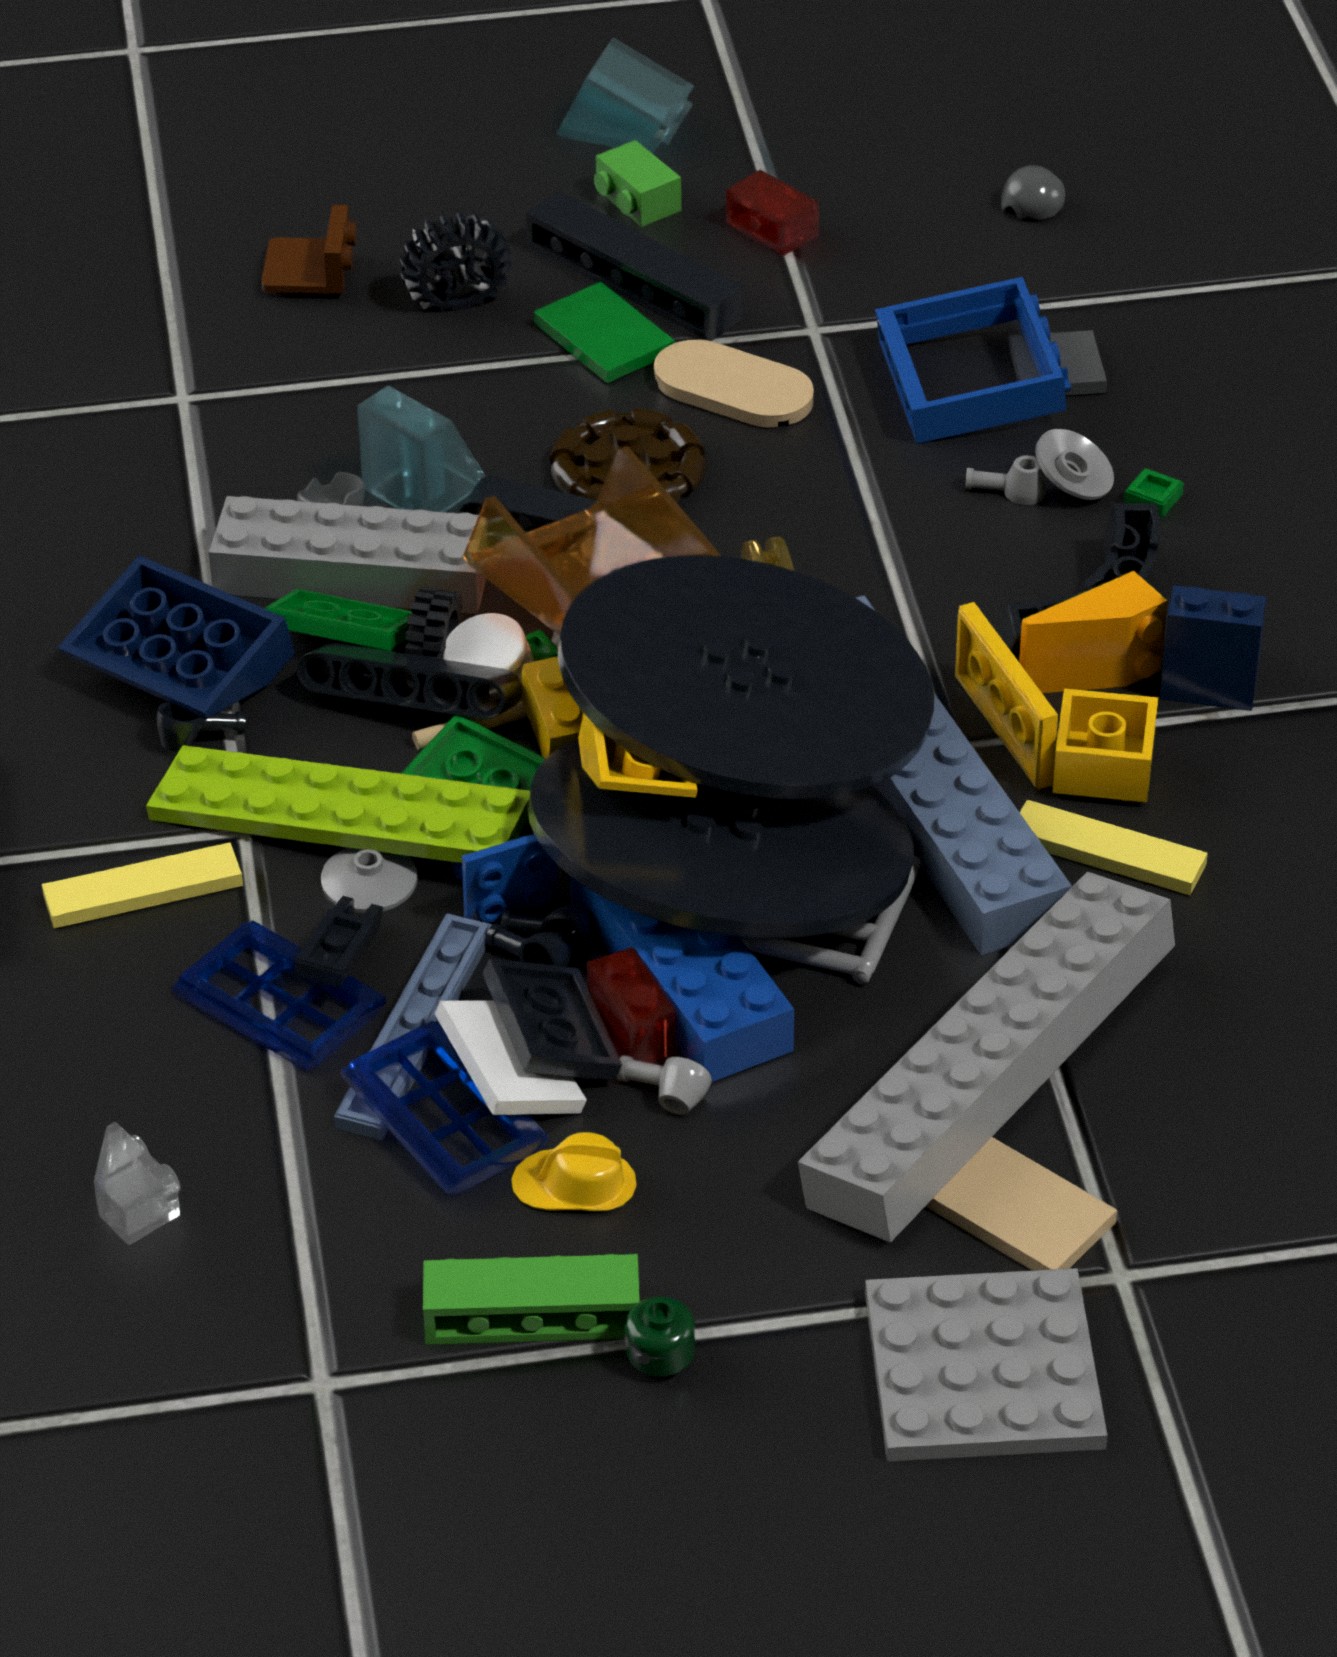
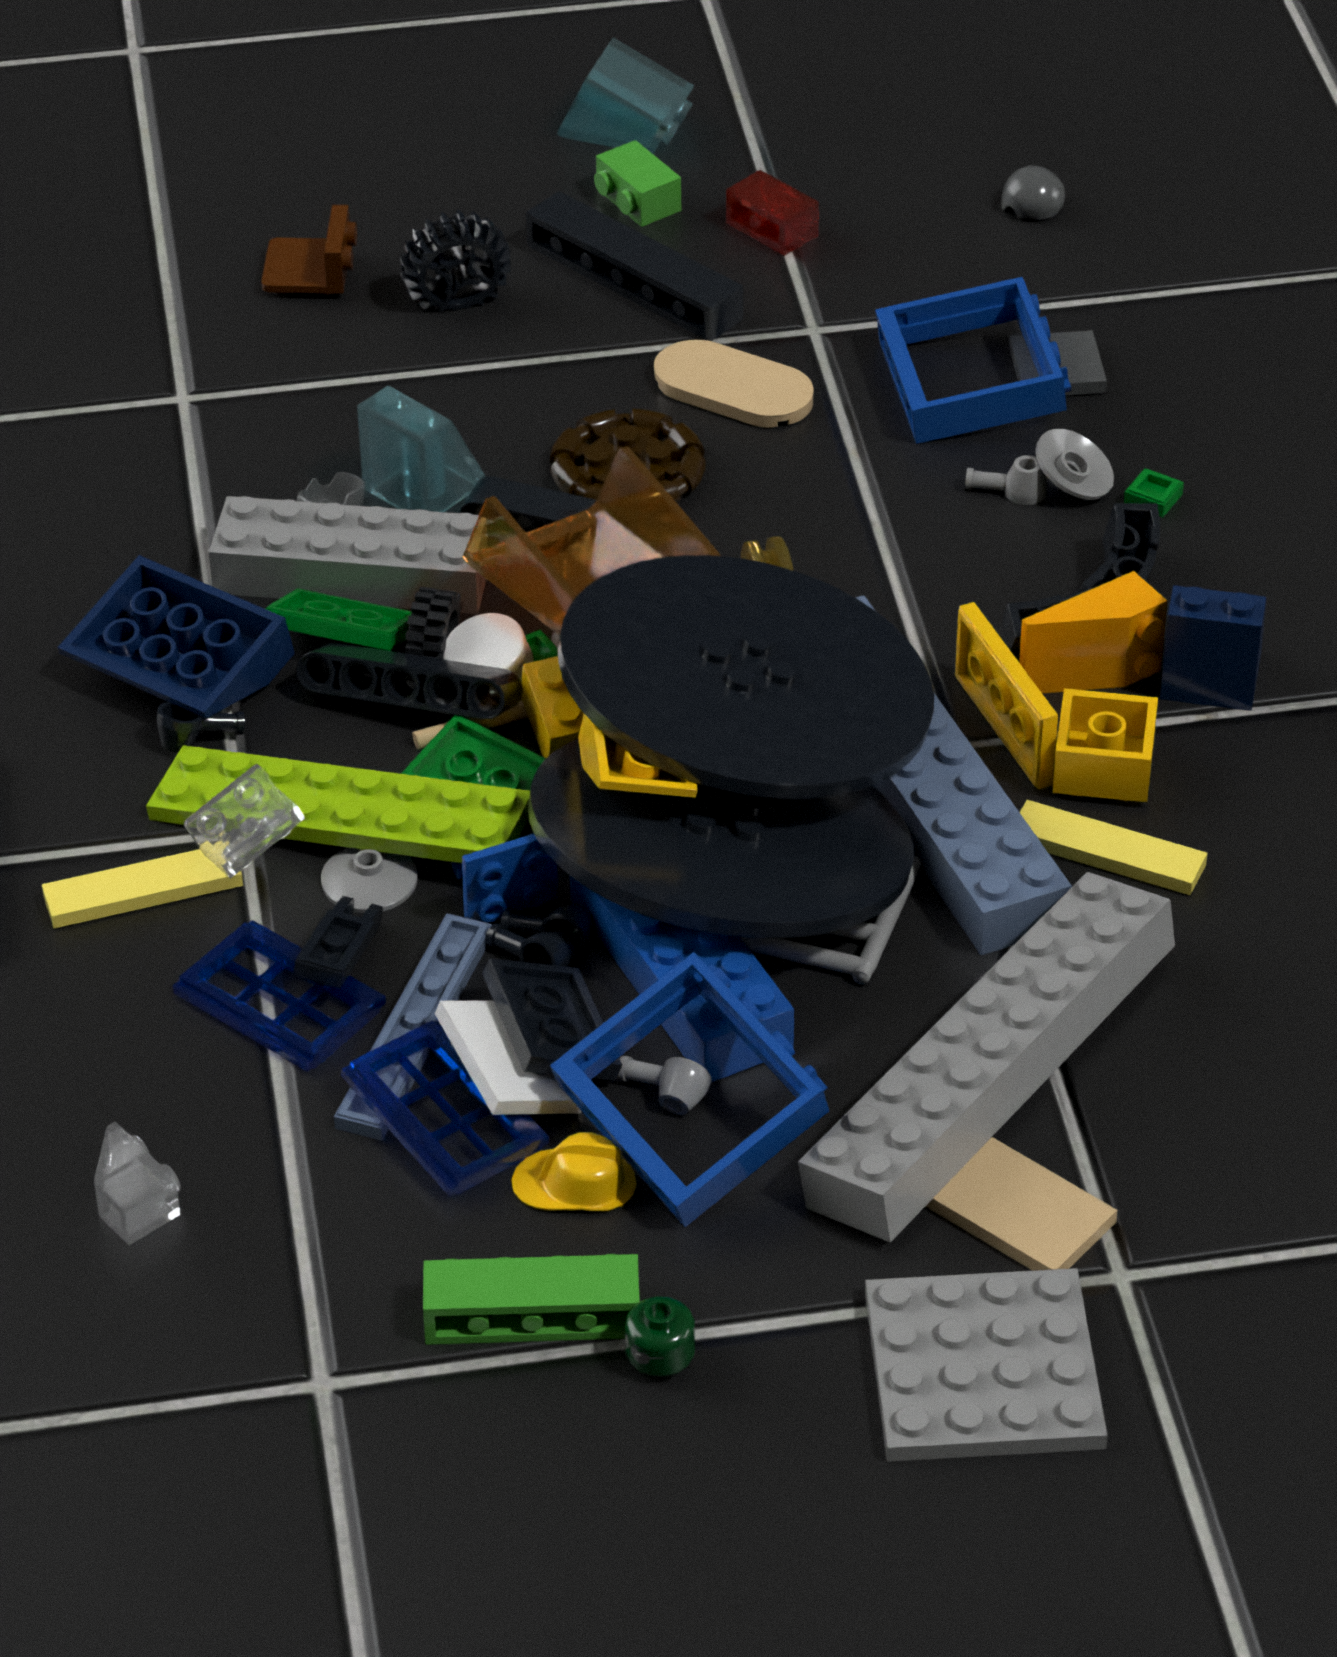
green tile [534,282,675,383] -> none
clear red brick [587,947,676,1063] -> none
none -> clear bracket [184,764,305,879]
none -> blue window [550,952,829,1227]

